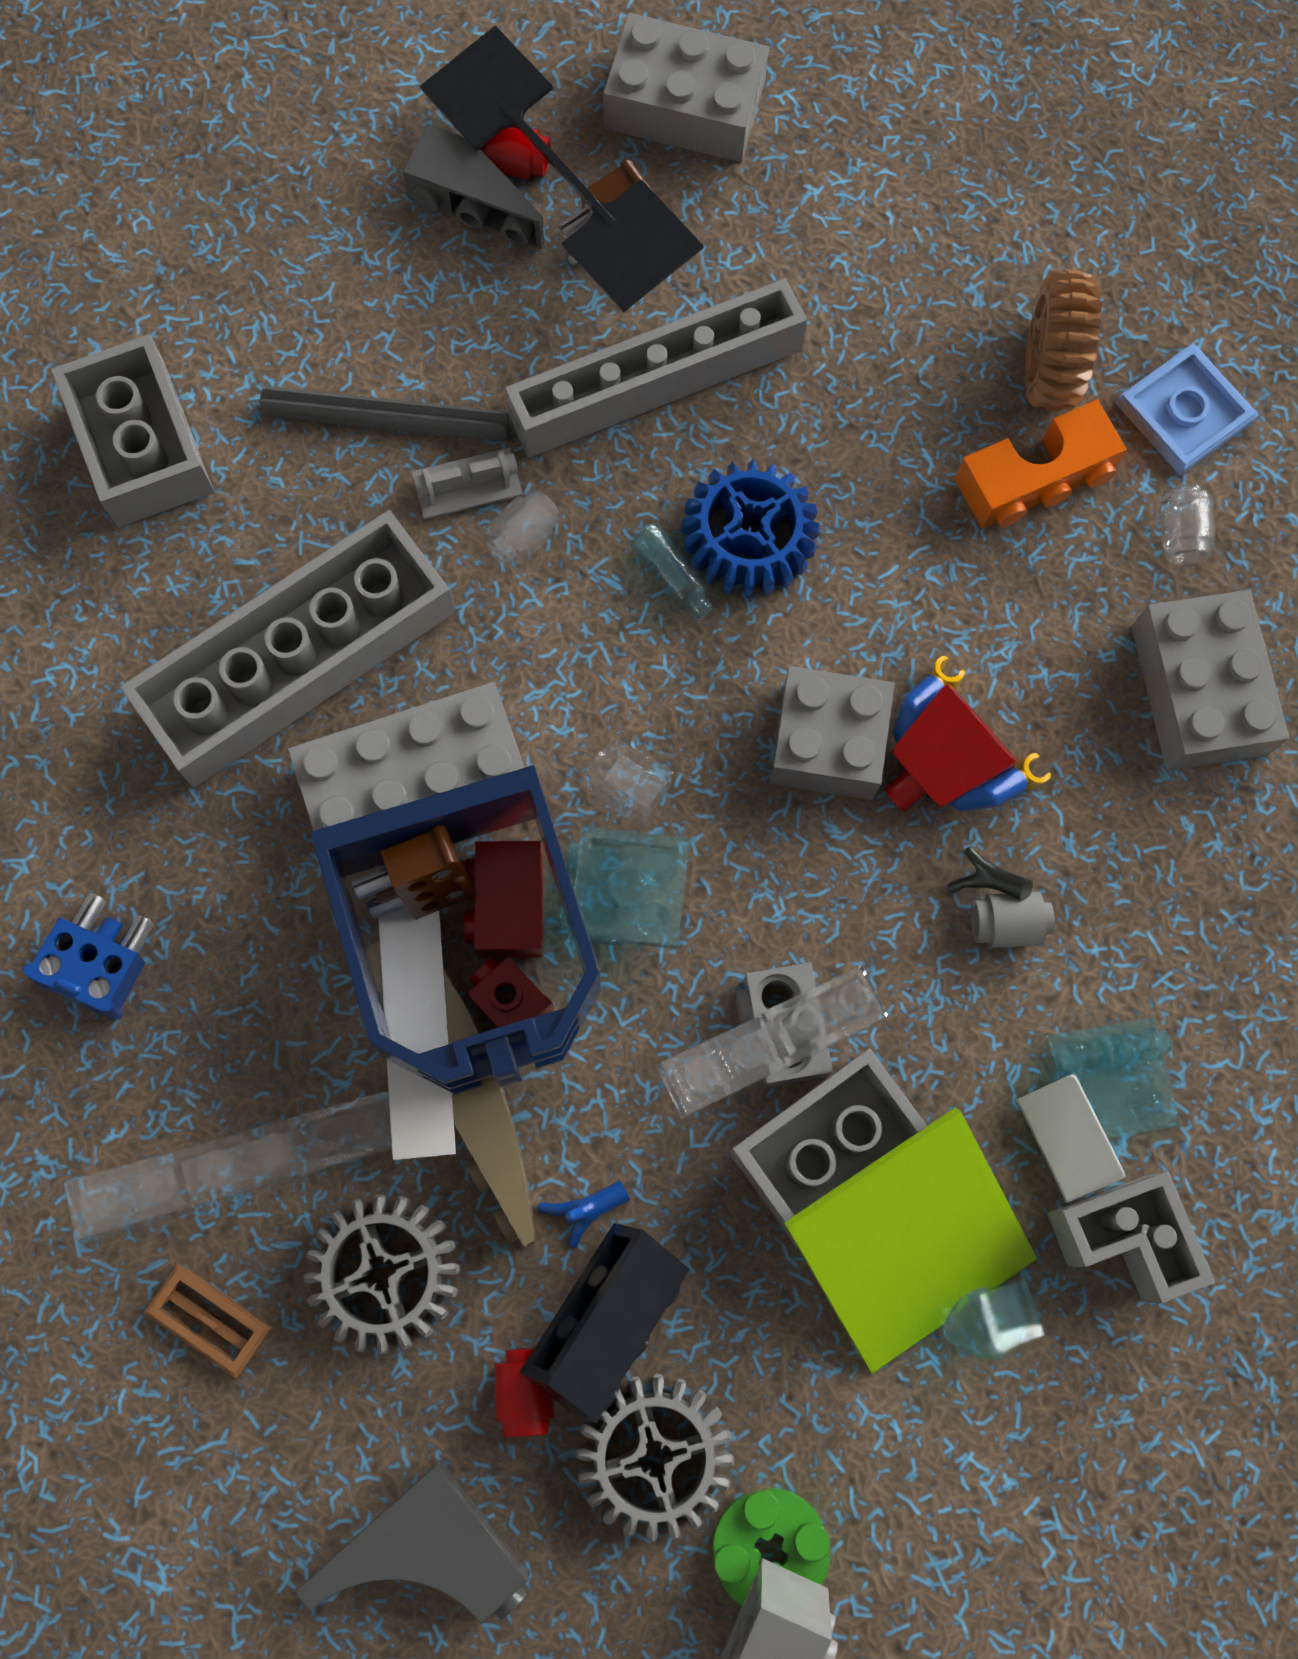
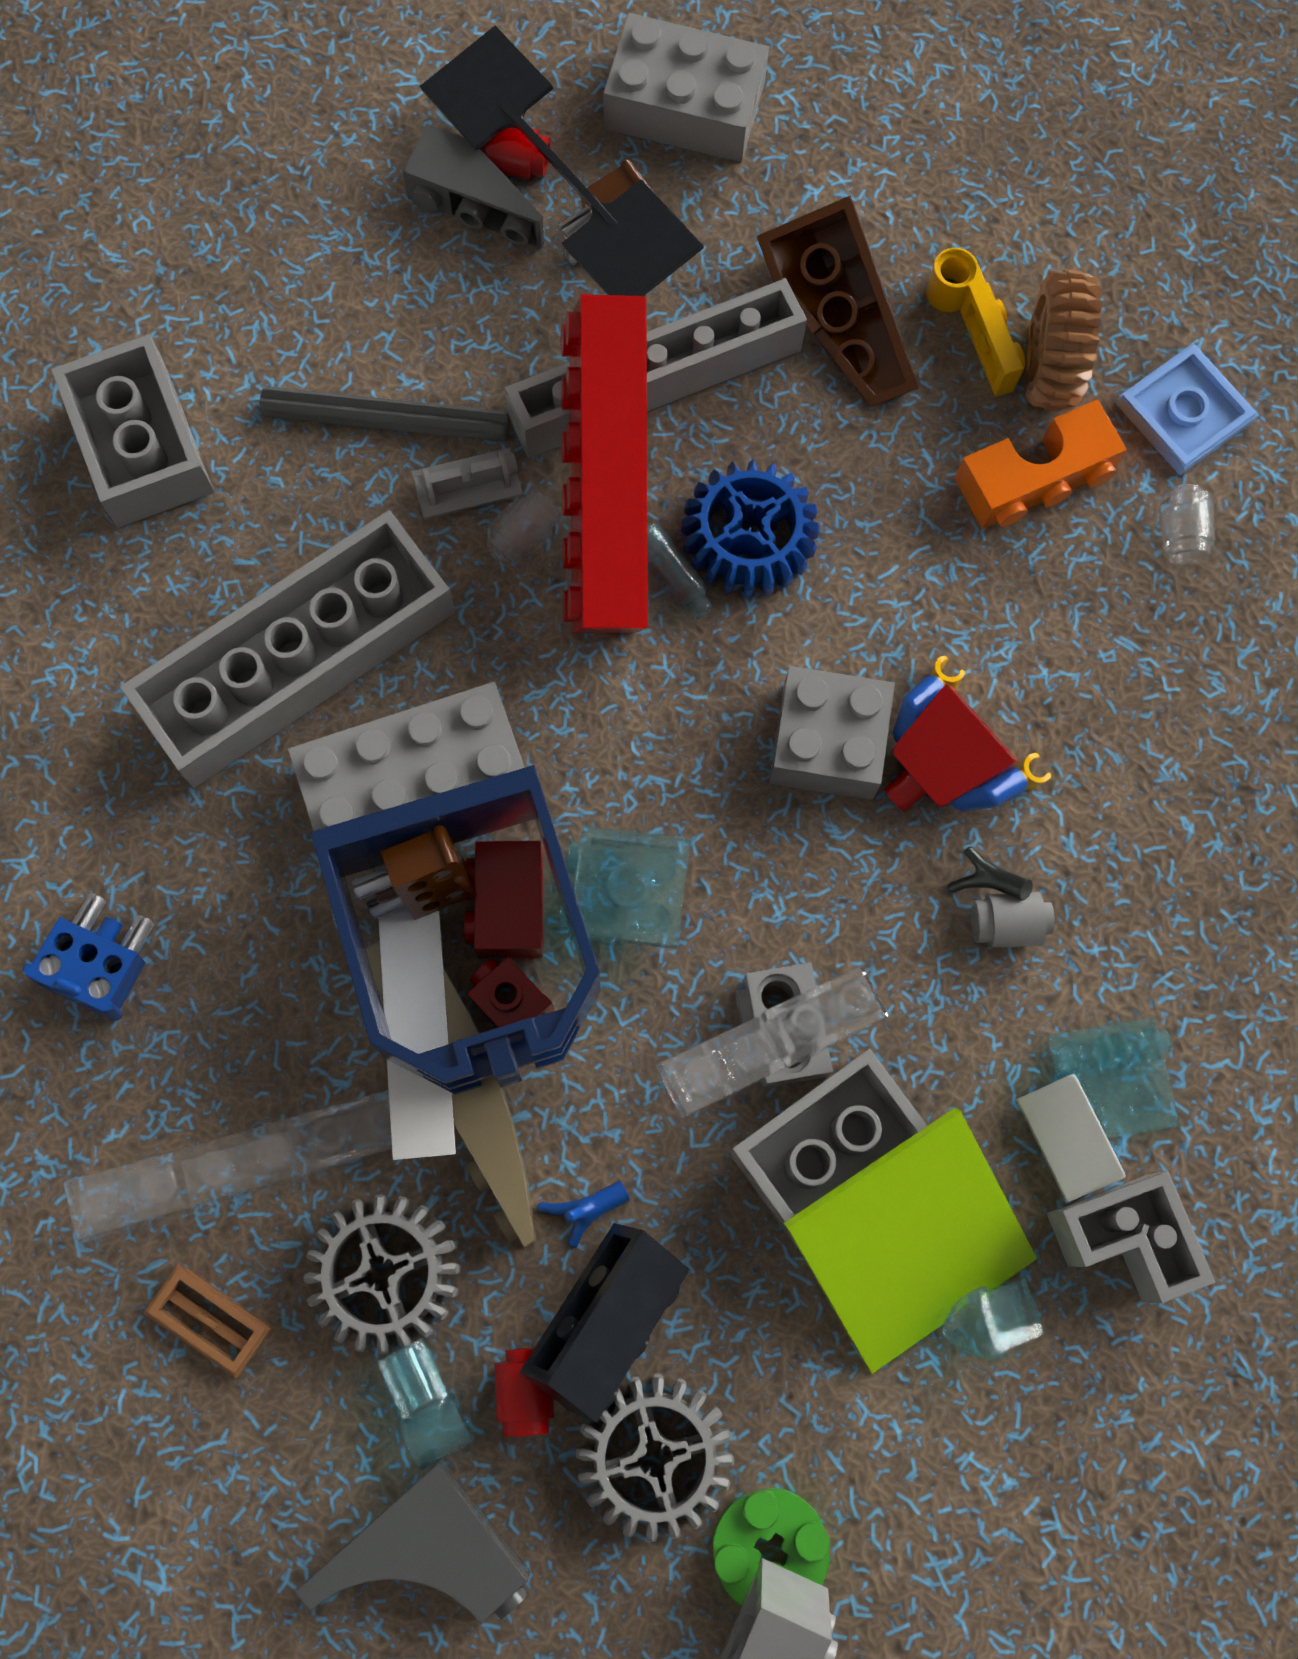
clear brick [586,739,672,828] -> none
light grey brick [1131,590,1290,771] -> none
none -> clear light blue piece [377,1338,475,1470]
none -> red brick [560,294,648,634]
none -> reddish brown wedge [757,195,919,407]
none -> yellow plate [926,248,1025,397]

